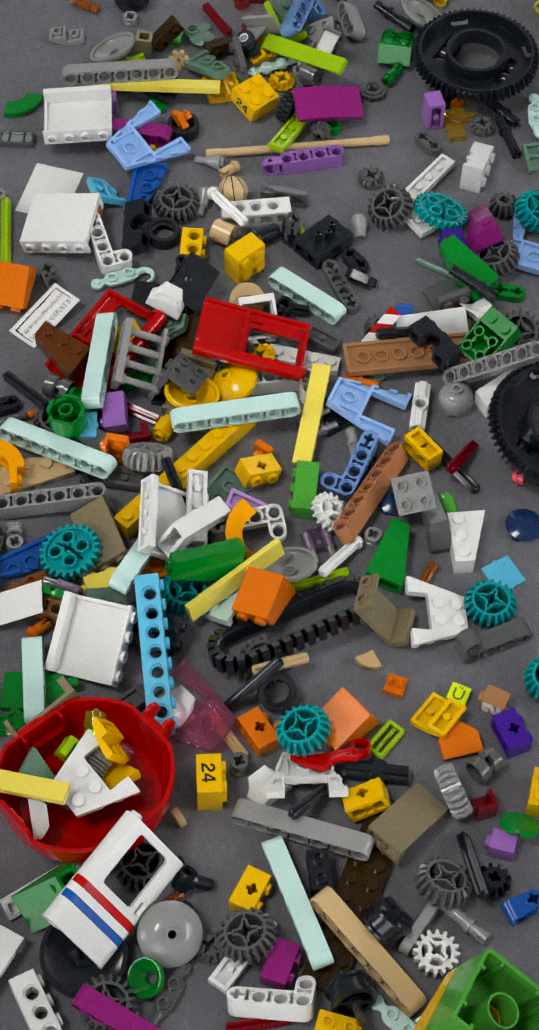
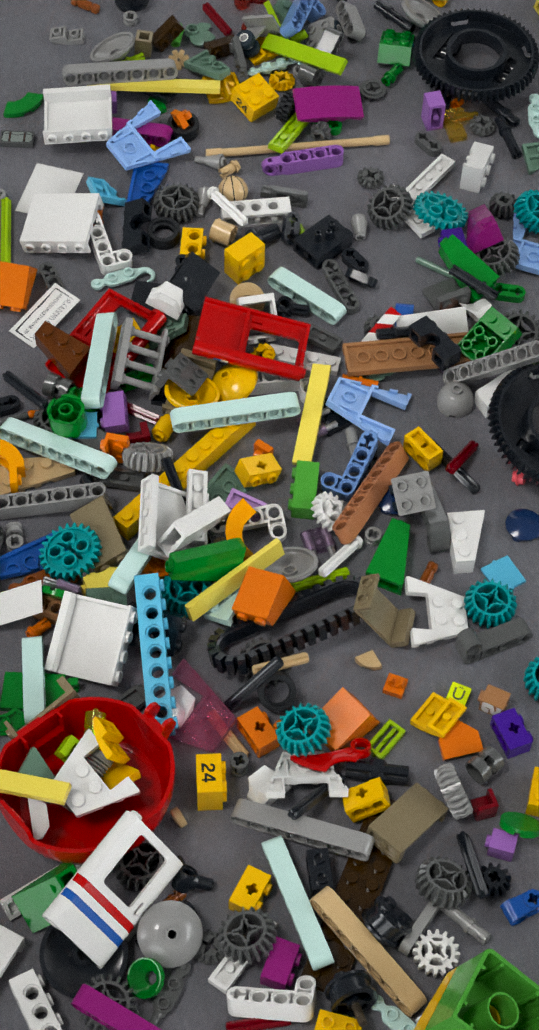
white piece [409,381,431,432] -> none
bright green cone [439,492,458,516] -> none

